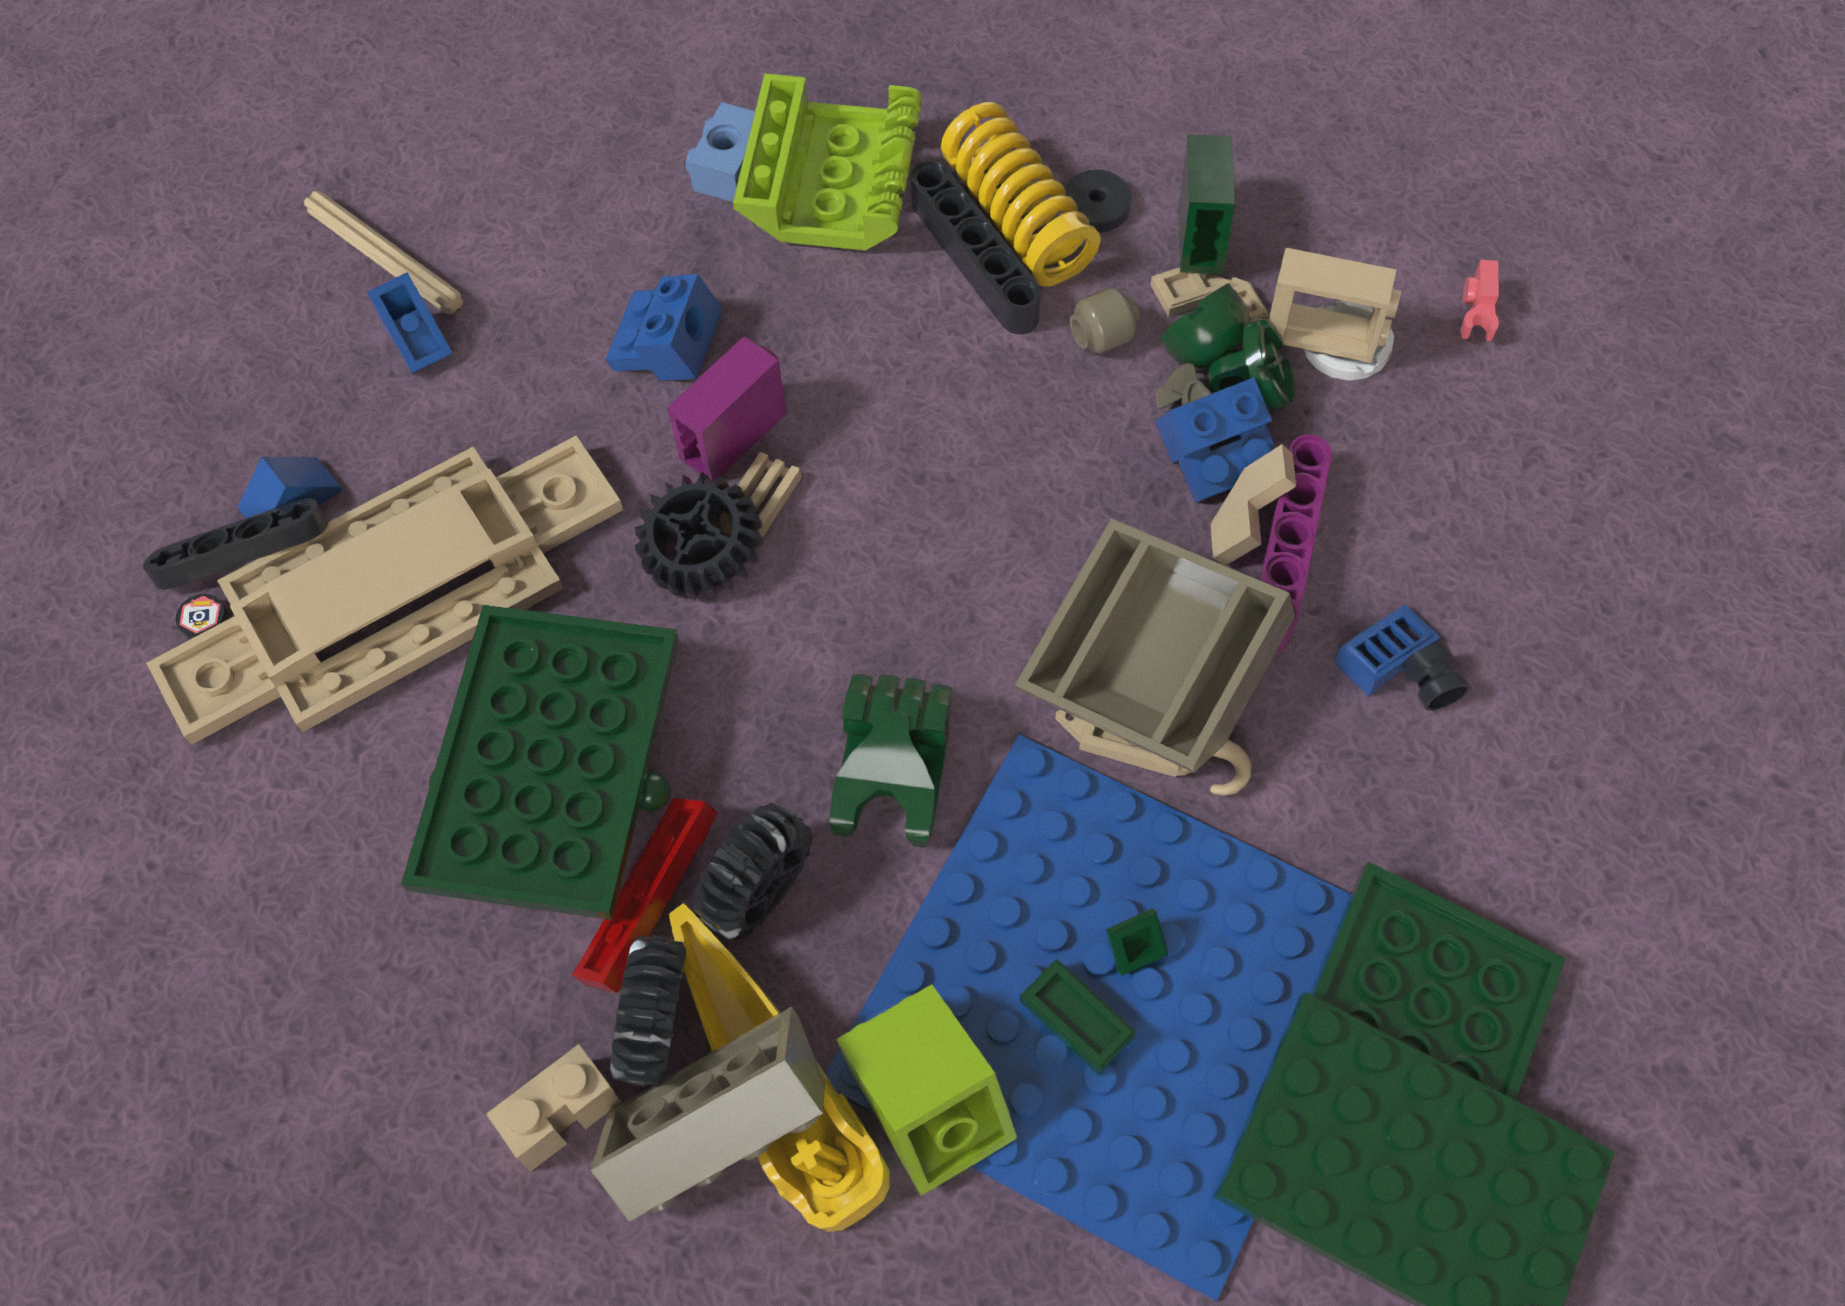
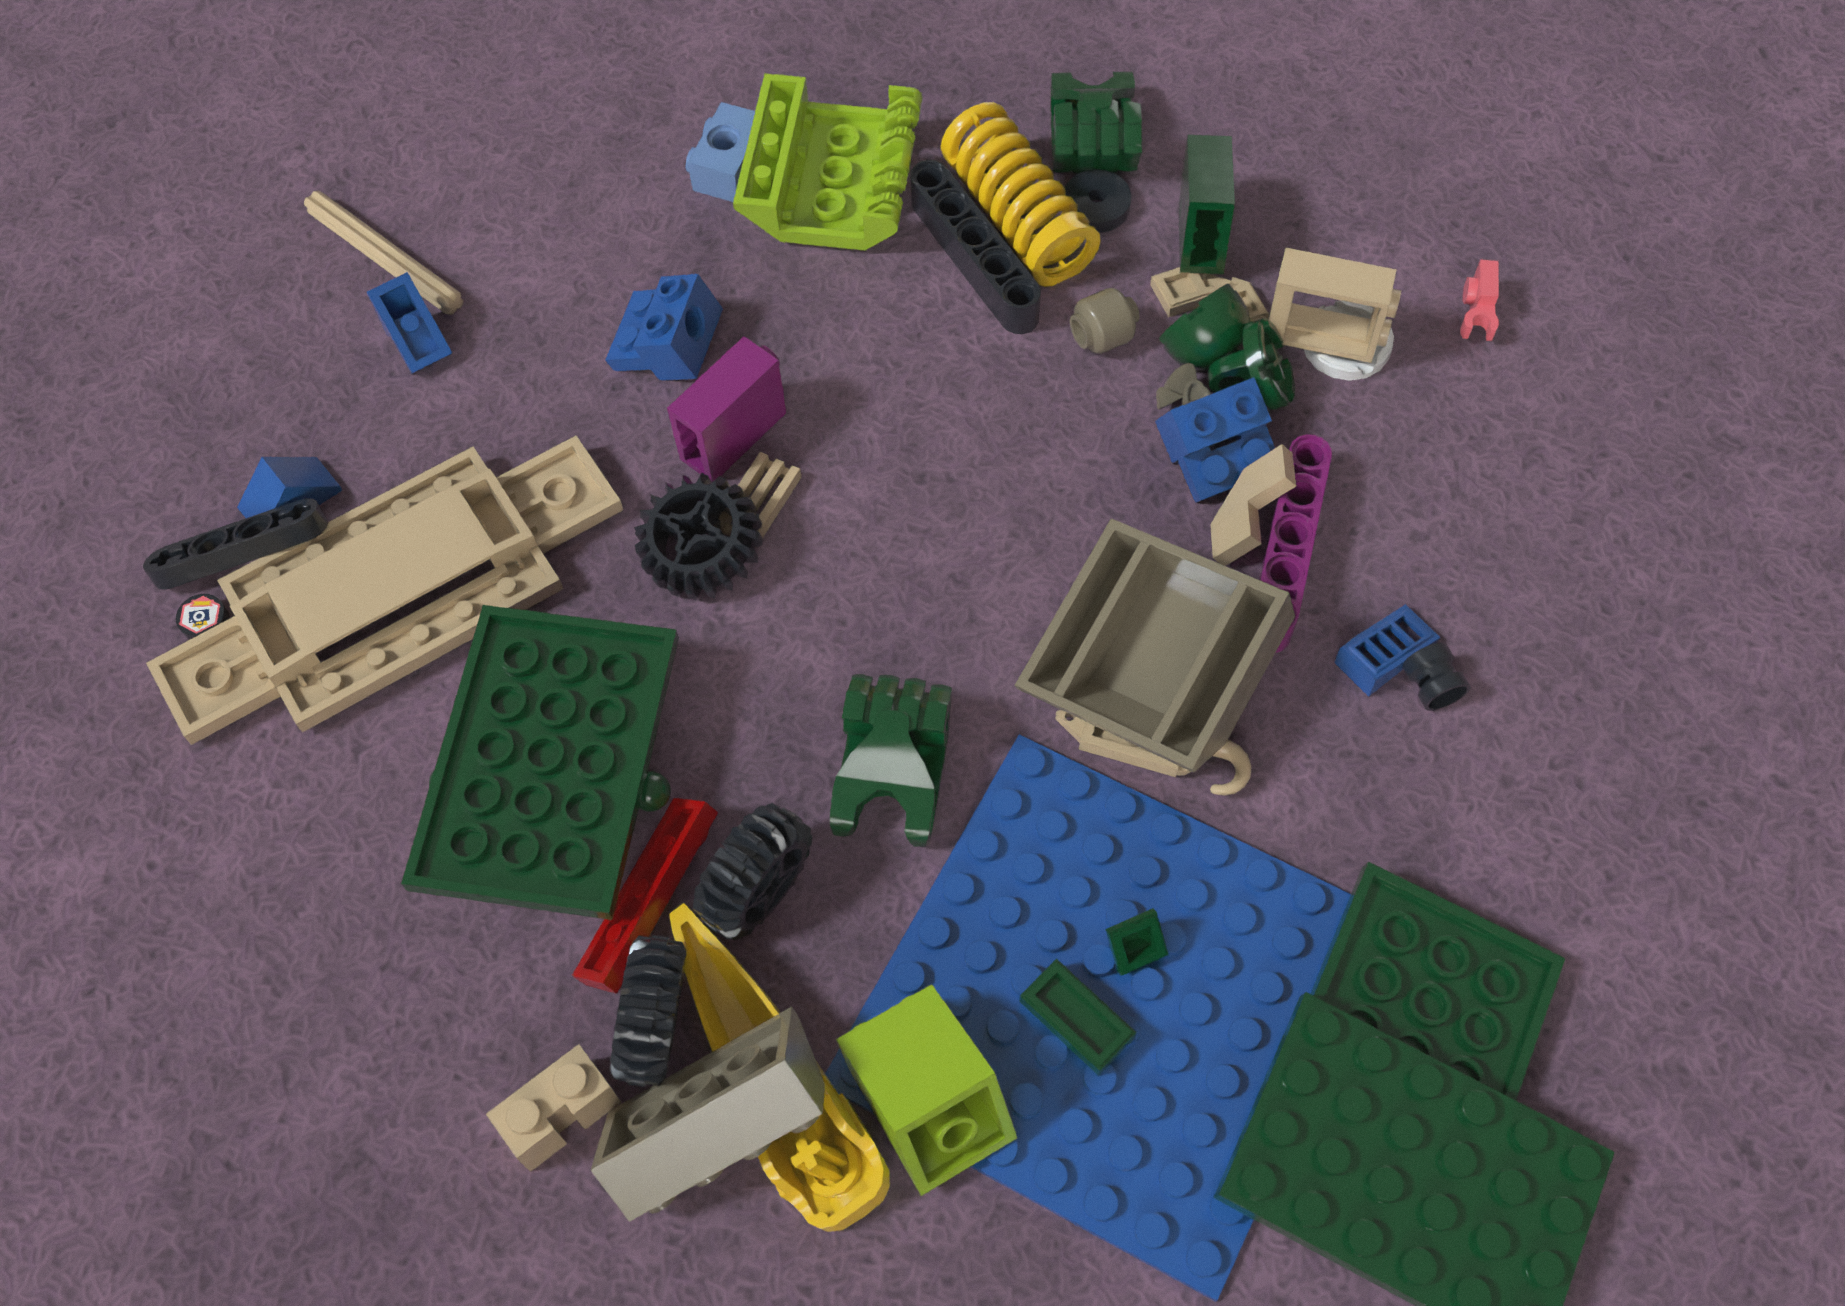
none -> dark green piece [1050,71,1142,174]

